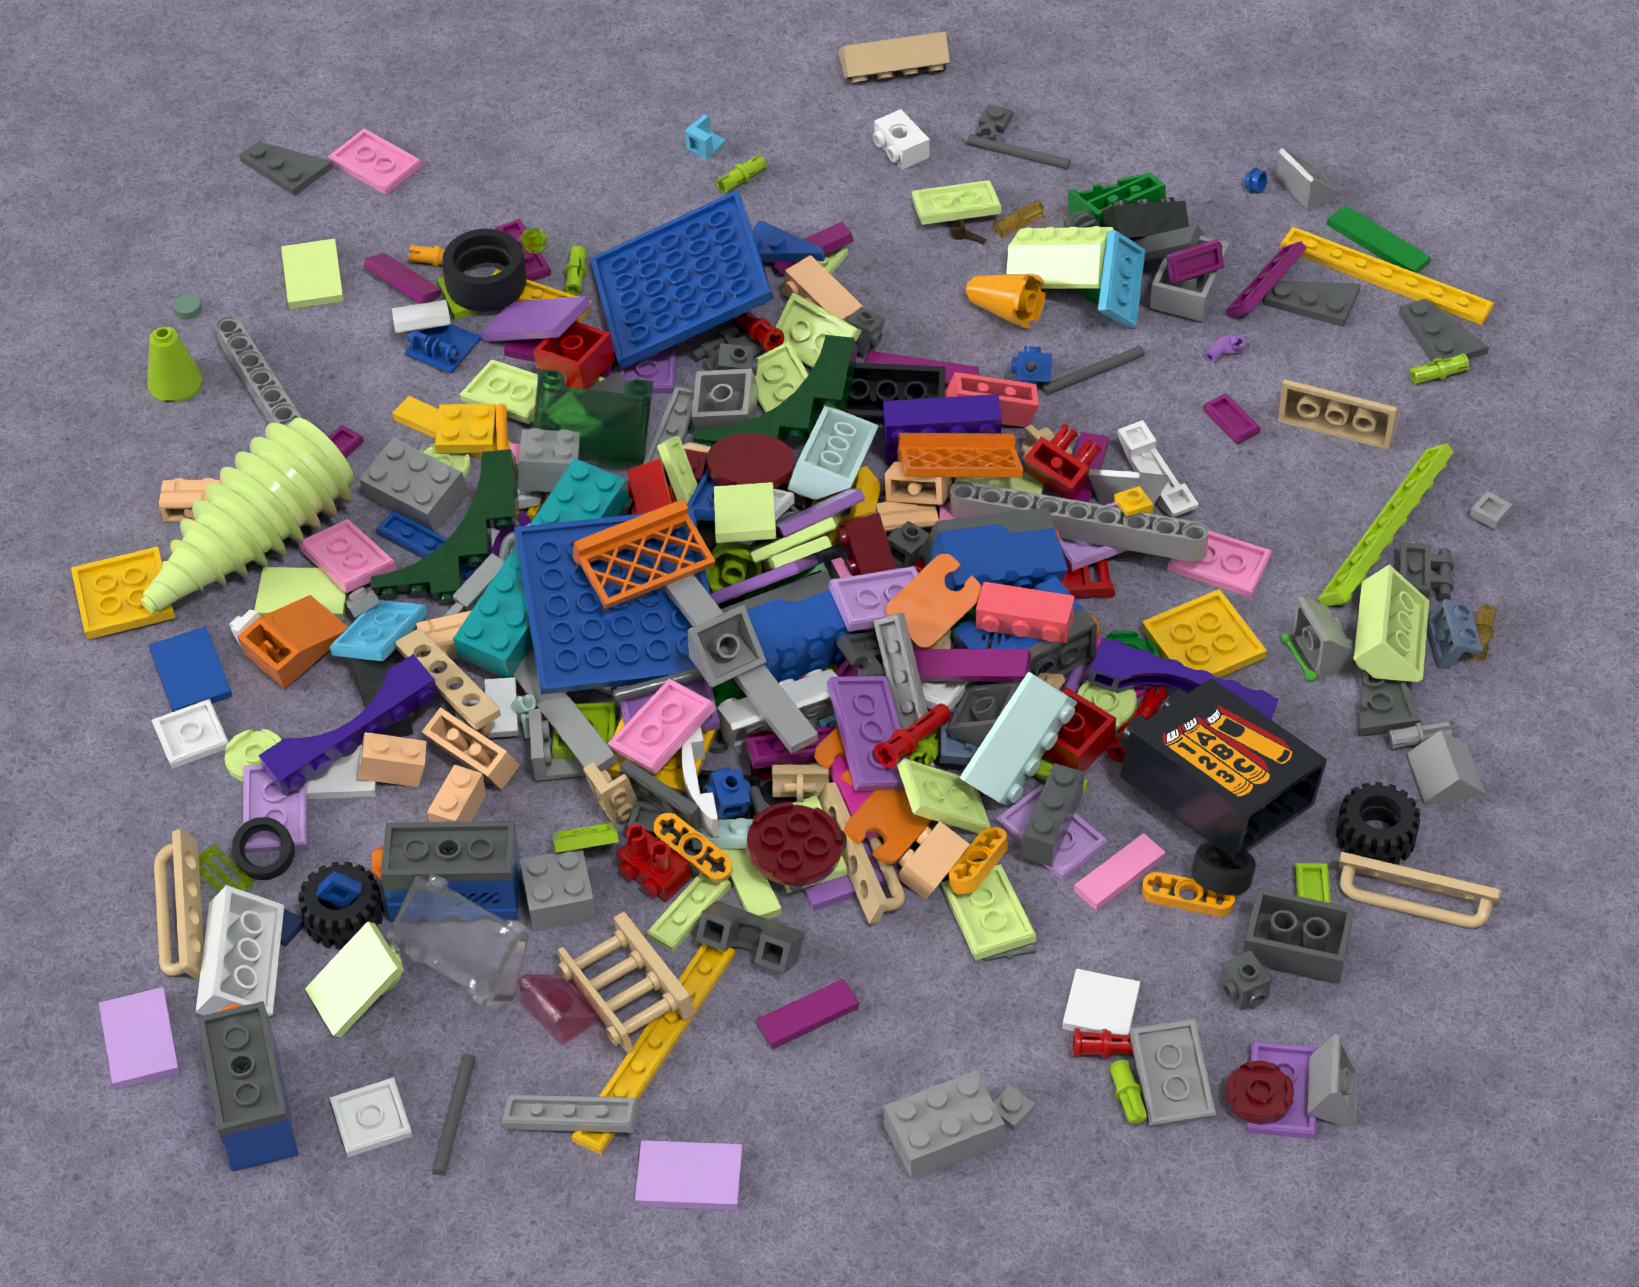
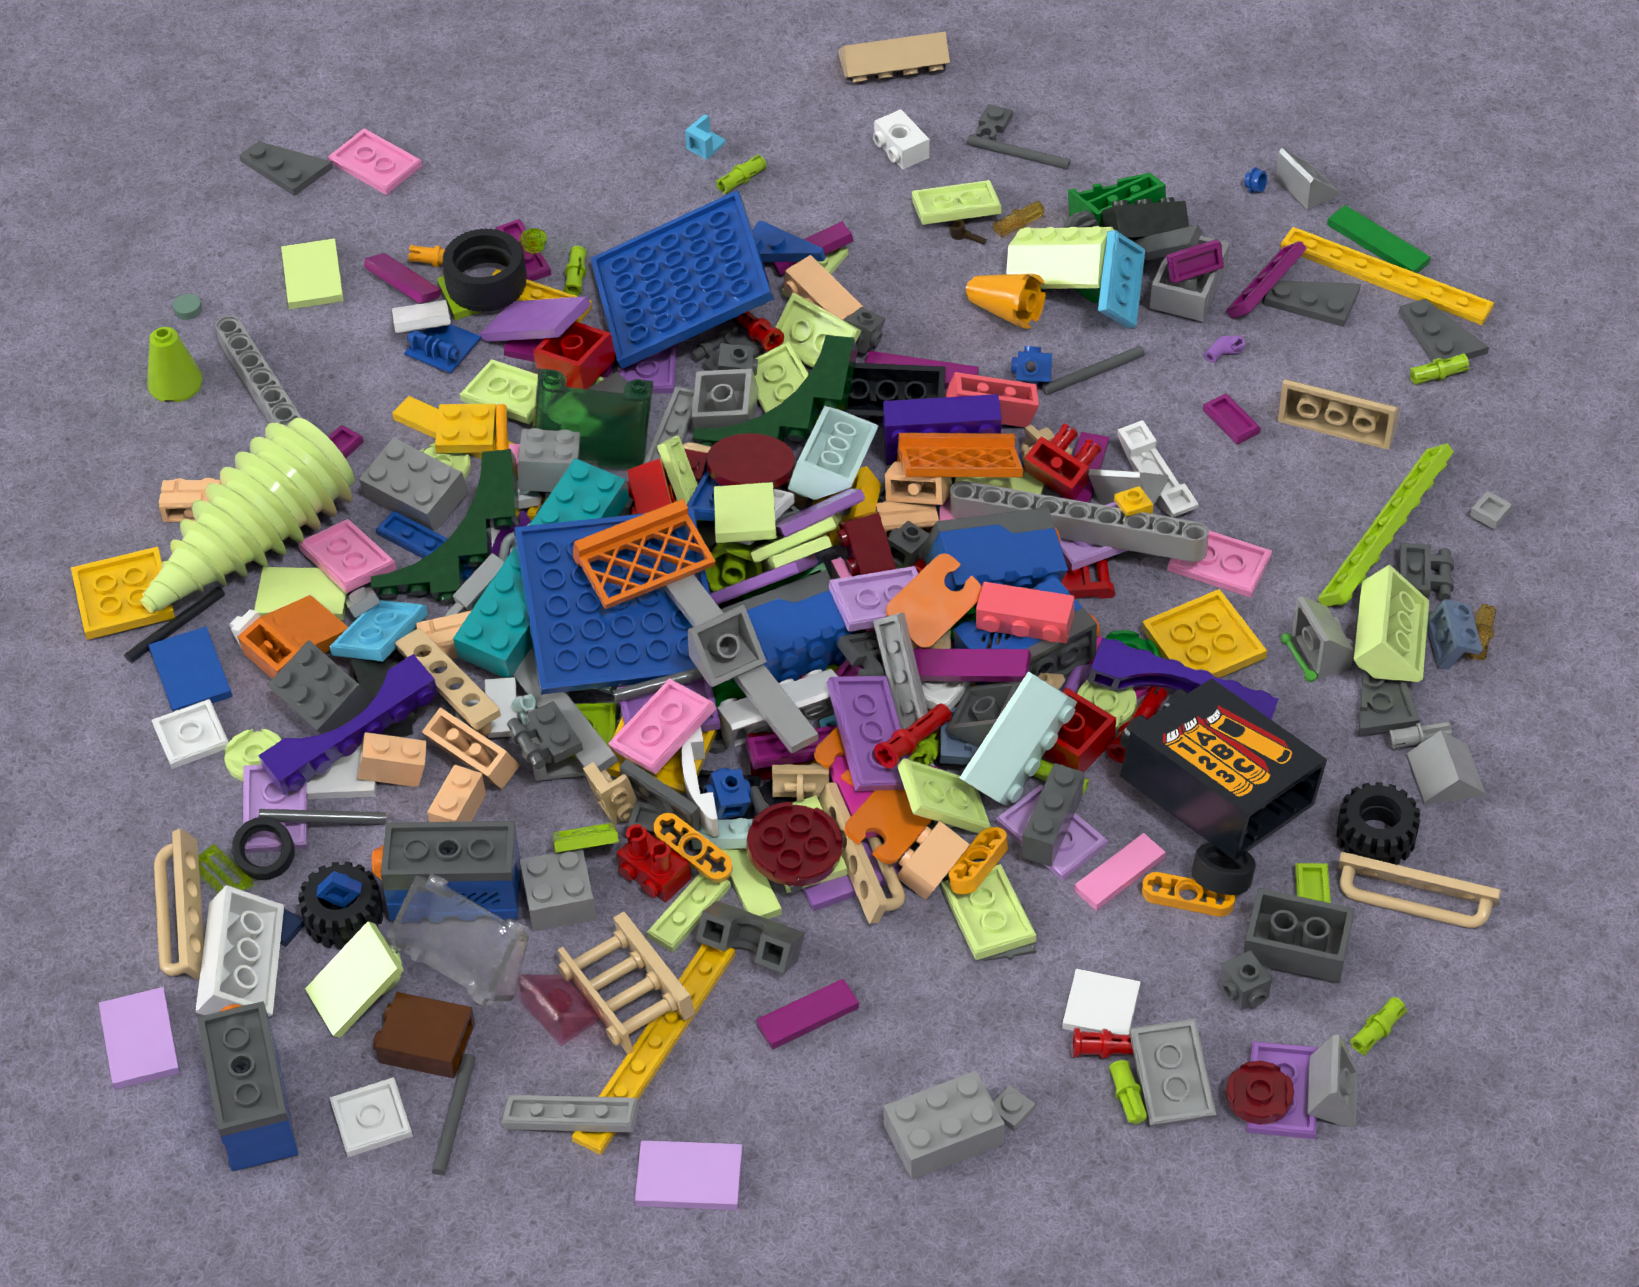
none -> black bar [124,586,225,664]
none -> dark grey bar [259,809,386,825]
none -> dark grey brick [267,640,375,734]
none -> reddish brown brick [373,992,475,1079]
none -> dark grey plate [507,701,583,769]
none -> lime pin [1350,997,1407,1055]

